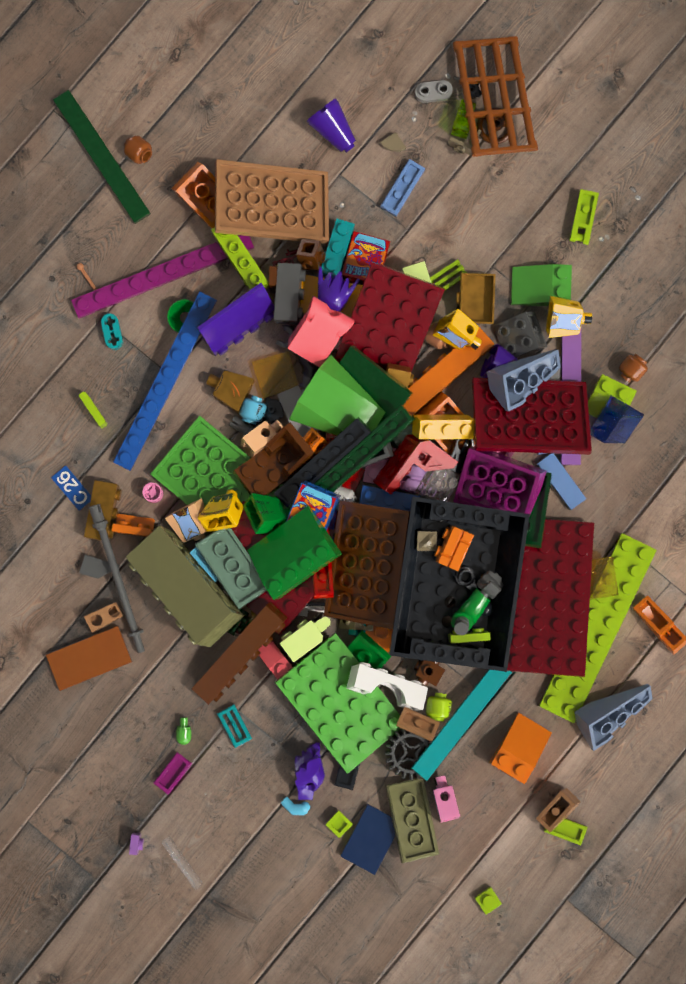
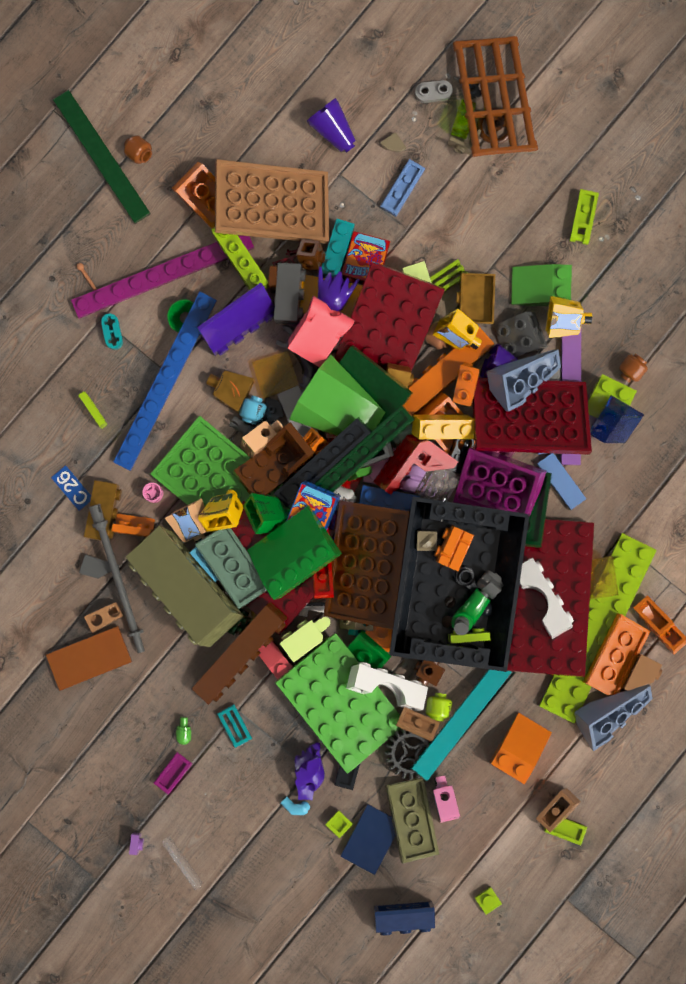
none -> bright green tile [347,466,373,481]
none -> dark blue slope [374,901,435,936]
none -> orange bracket [452,363,480,407]
none -> white arch [520,558,574,639]
none -> orange tile [583,613,650,696]
none -> medium nougat slope [622,654,662,691]

